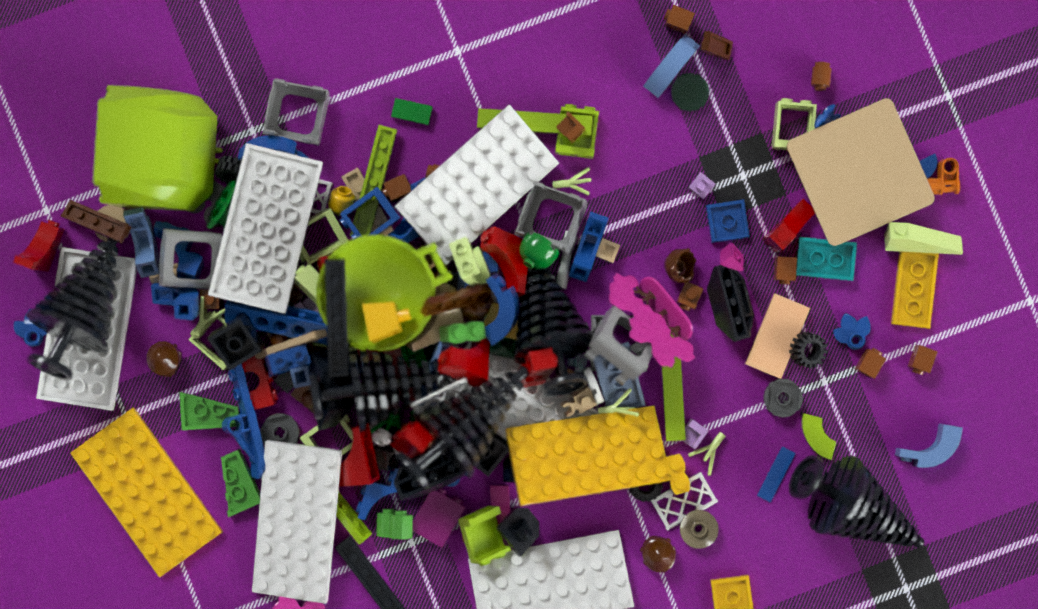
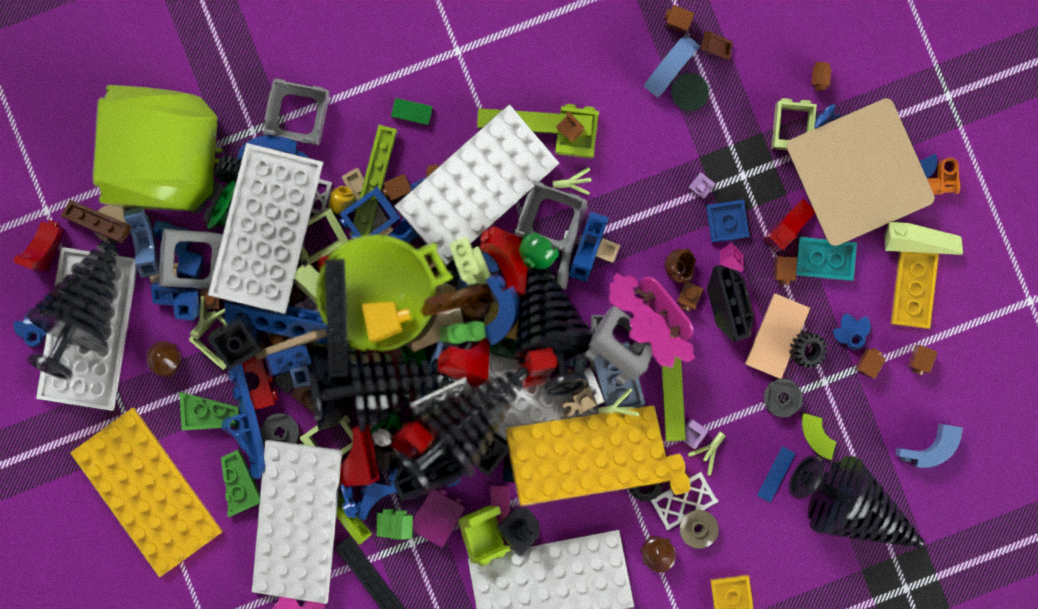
none -> blue plate [340,484,359,518]

